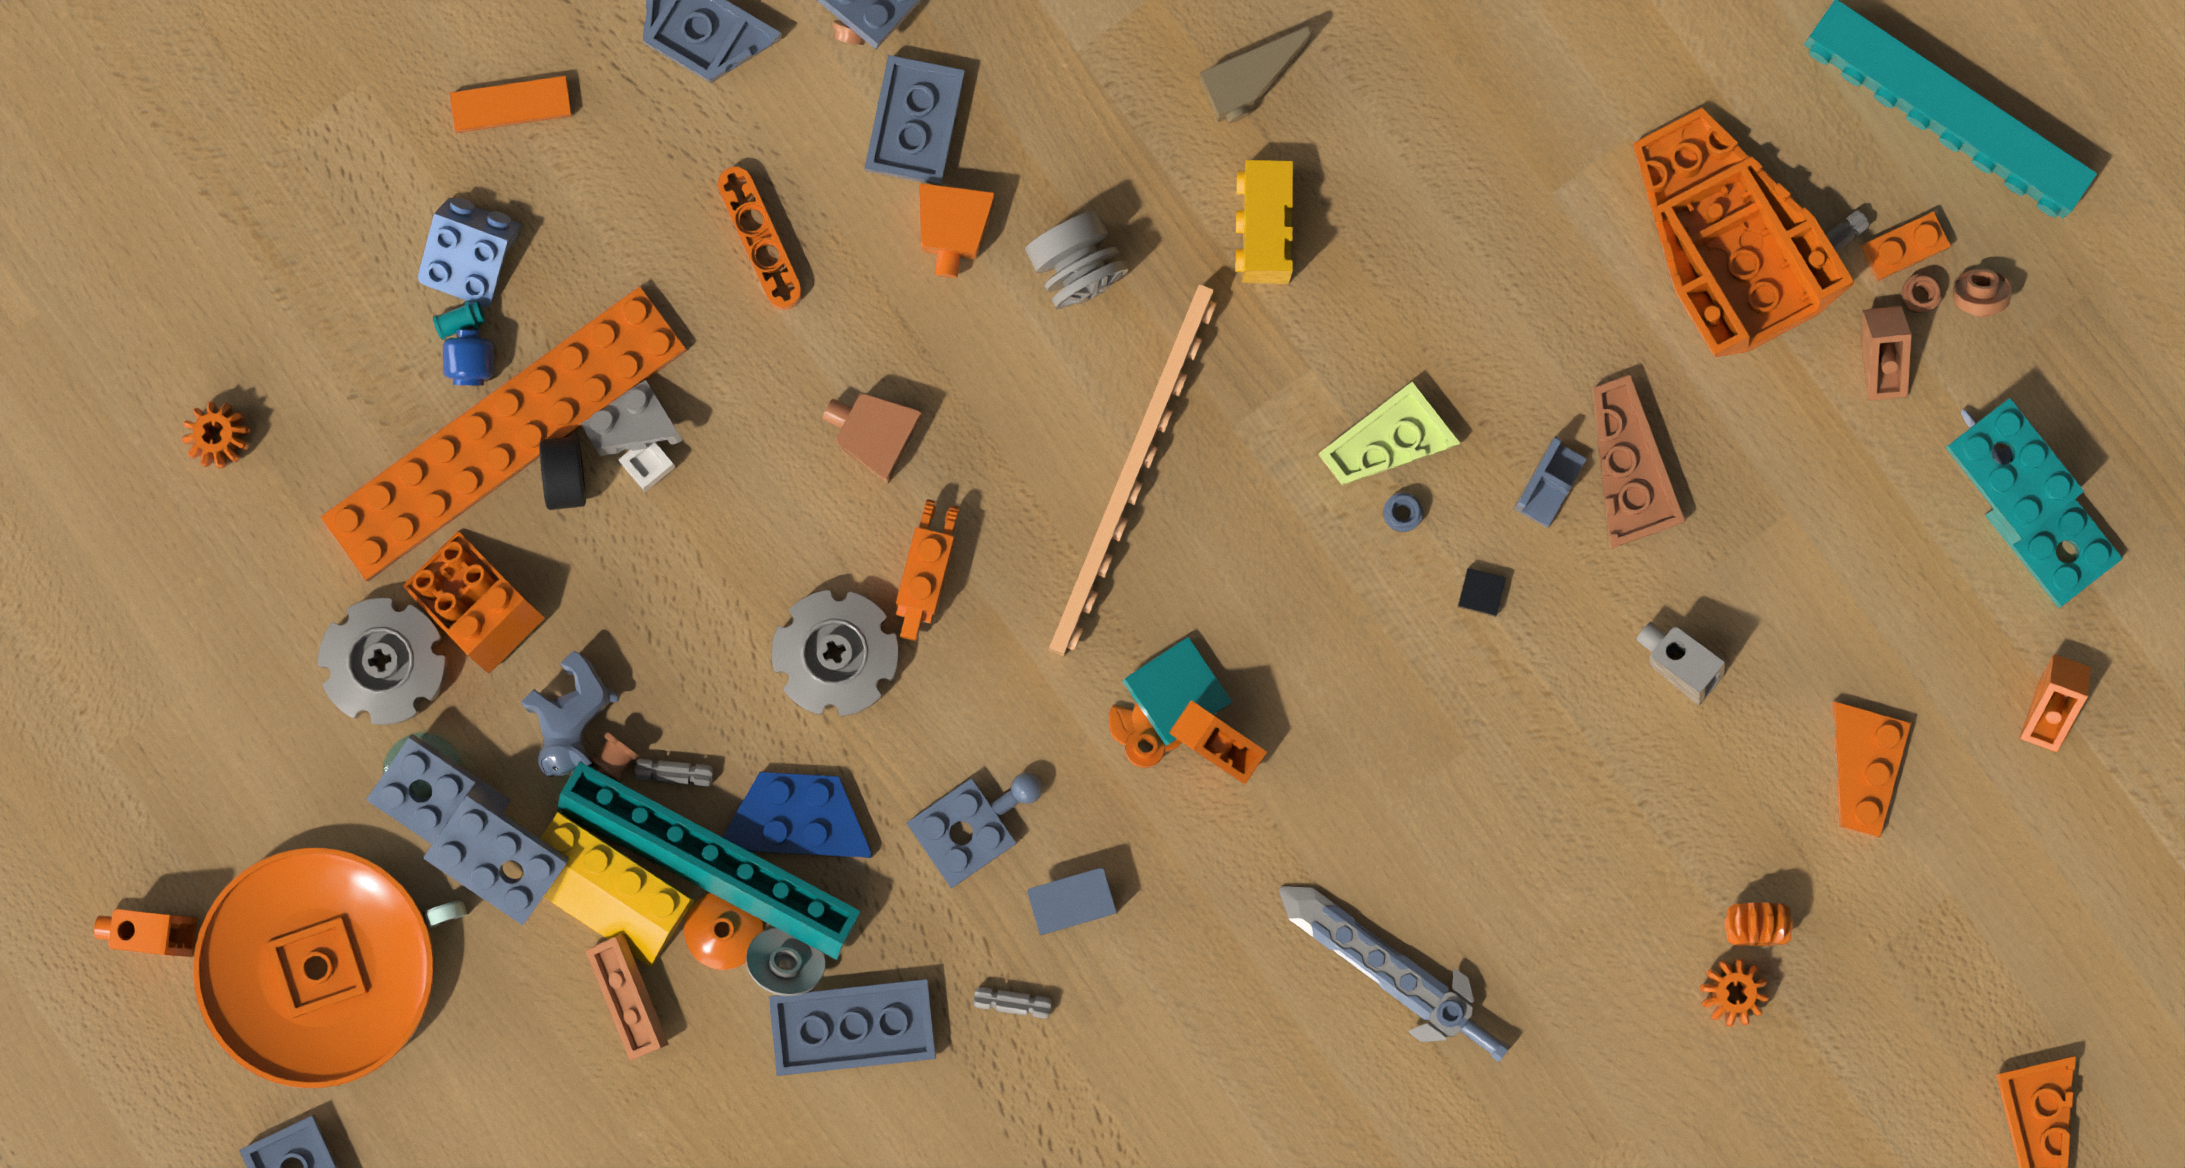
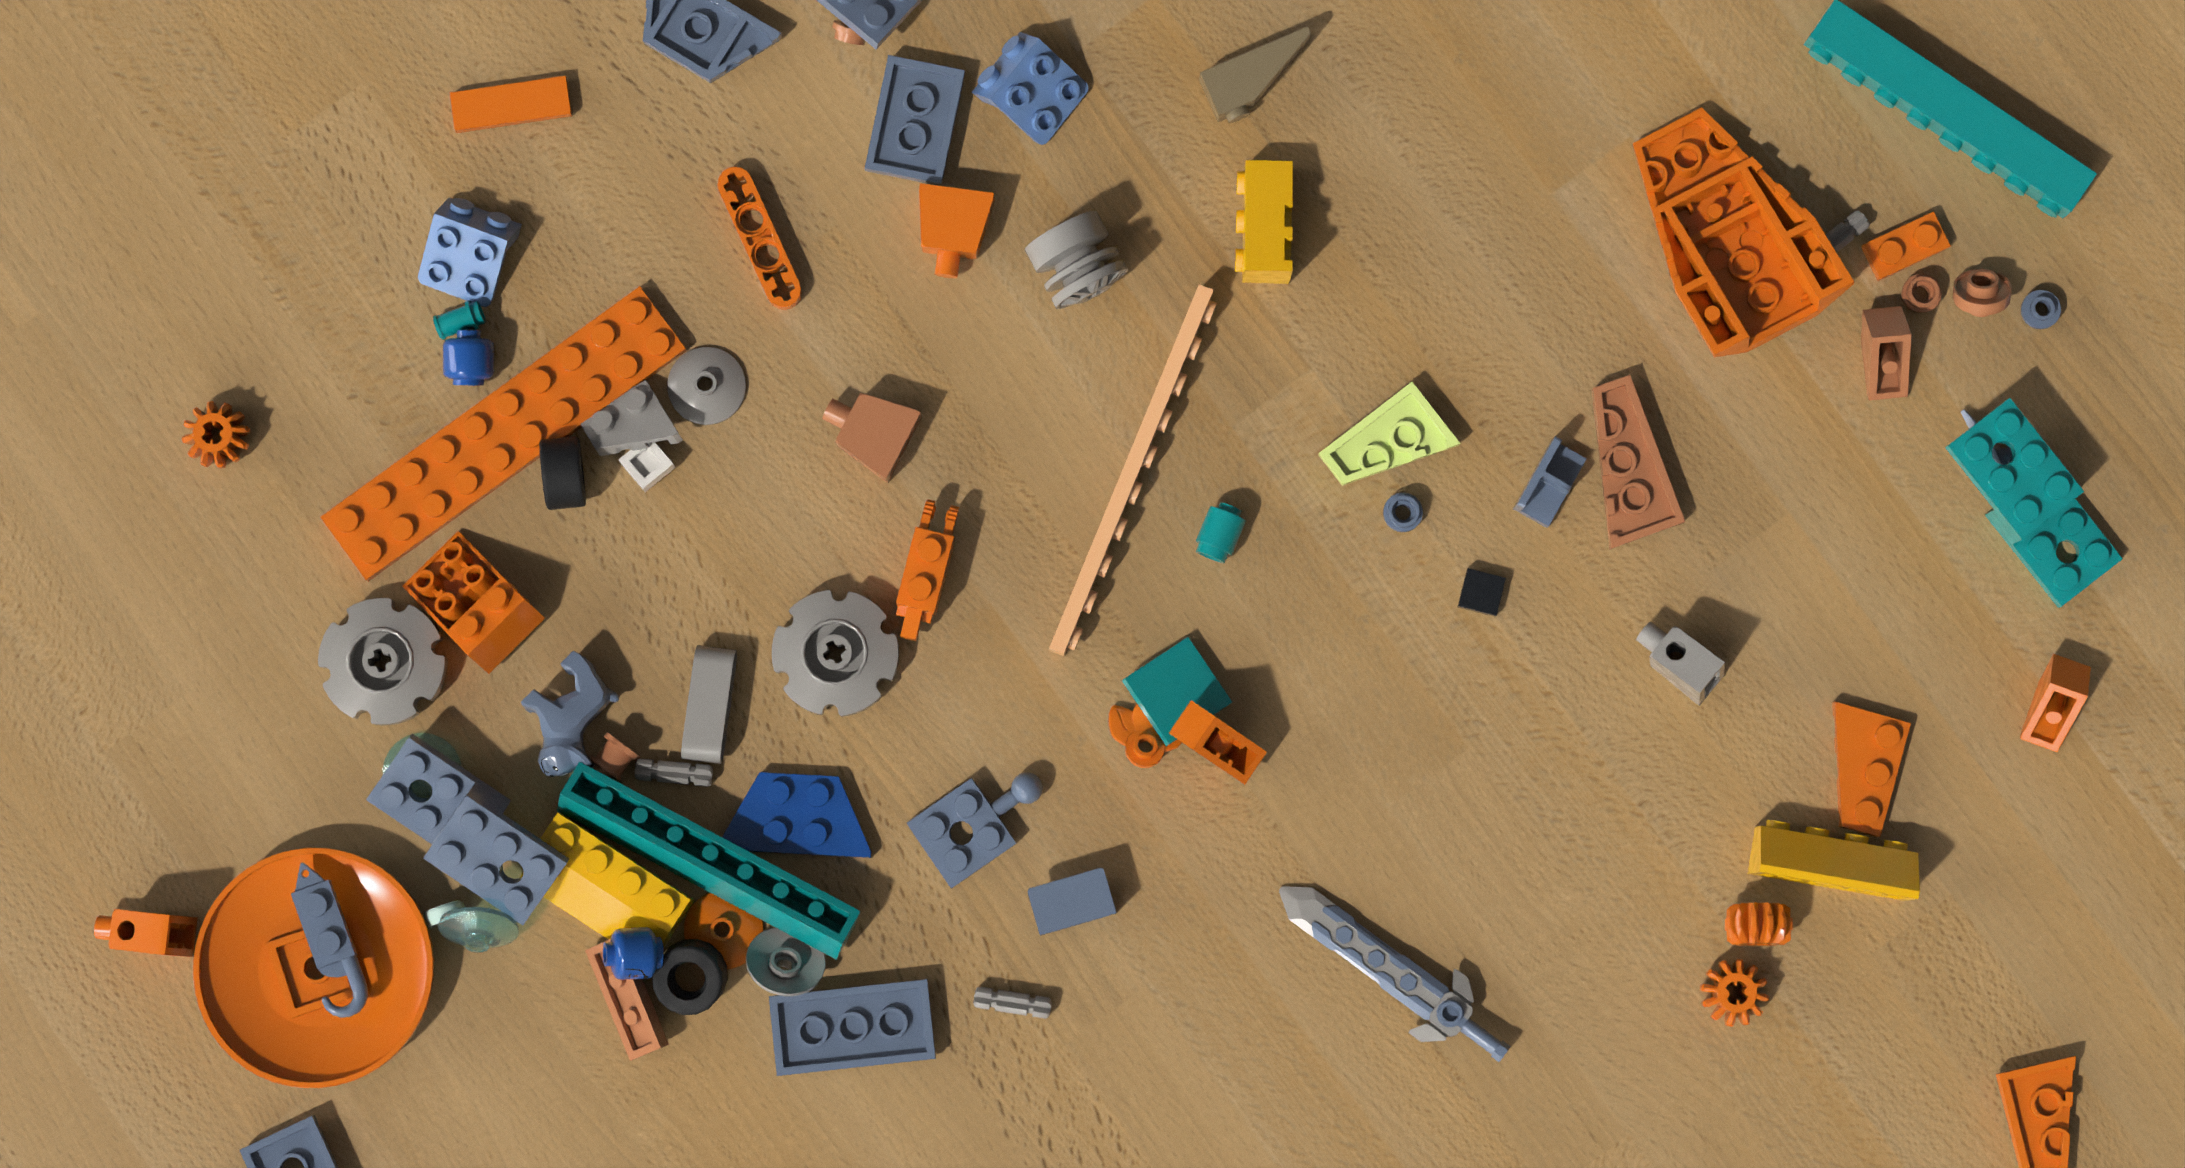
none -> sand blue plate [291,863,368,1018]
none -> clear light blue dish [438,907,519,952]
none -> blue head [603,927,663,980]
none -> black tyre [652,939,728,1015]
none -> light grey dish [667,347,746,425]
none -> light grey beam [681,645,737,764]
none -> medium blue bracket [972,32,1088,145]
none -> teal brick [1196,502,1246,564]
none -> yellow slope [1747,820,1920,901]
none -> sand blue plate [2021,290,2061,329]

